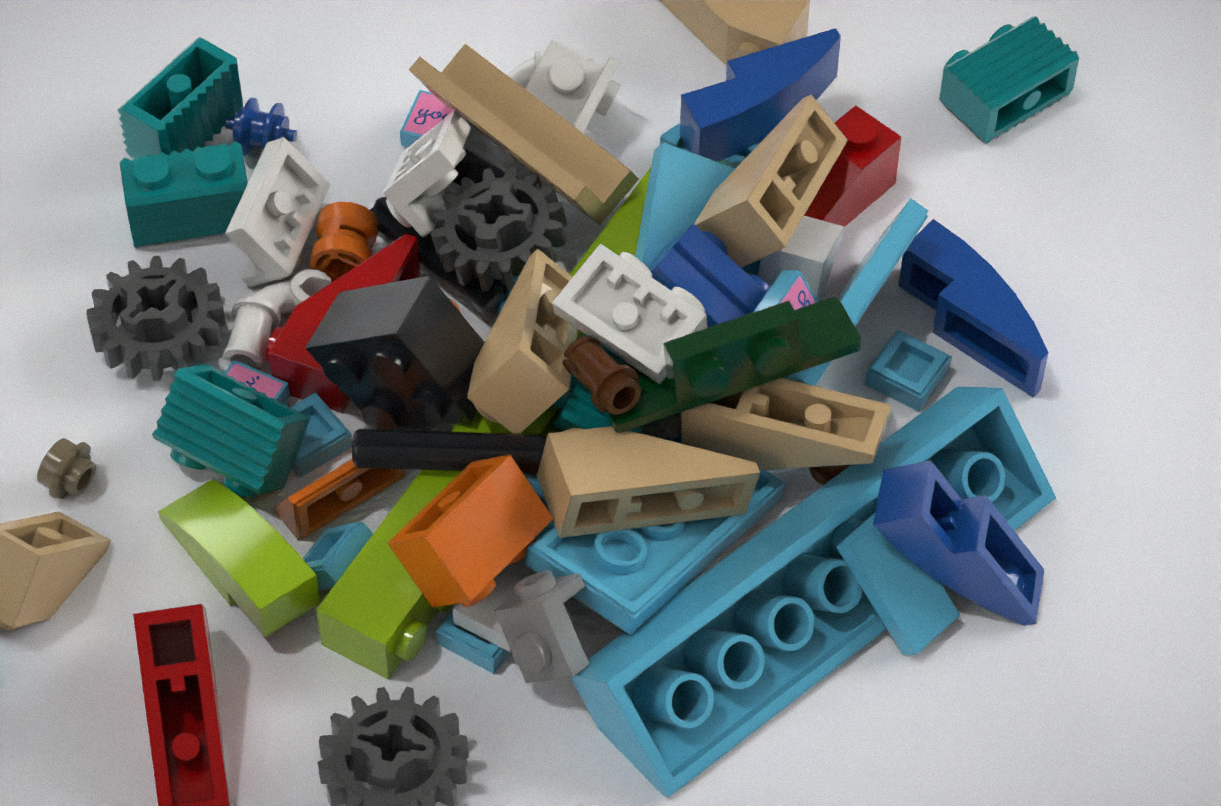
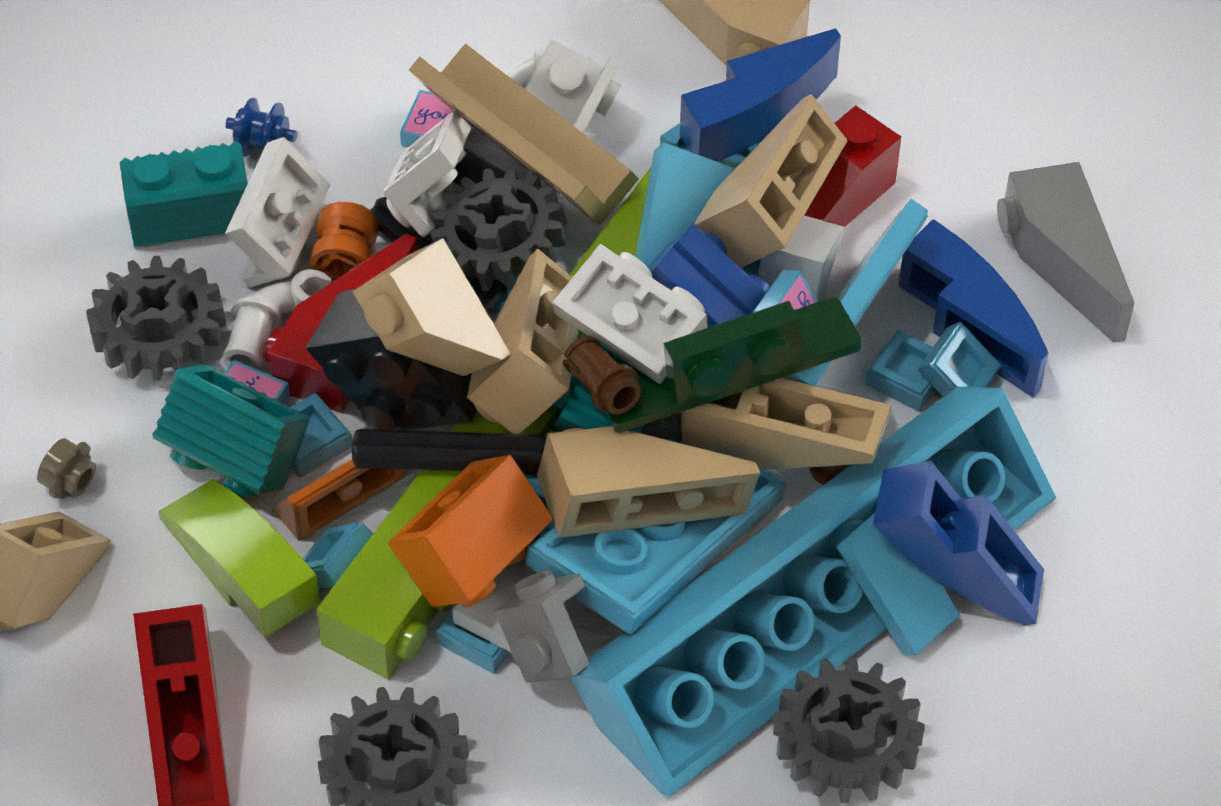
teal brick [117,37,244,158] -> none
teal brick [939,16,1079,143] -> none
none -> tan slope [352,238,511,376]
none -> dark grey gear [773,657,925,803]
none -> medium azure tile [917,322,1002,397]
none -> light grey slope [997,162,1135,343]

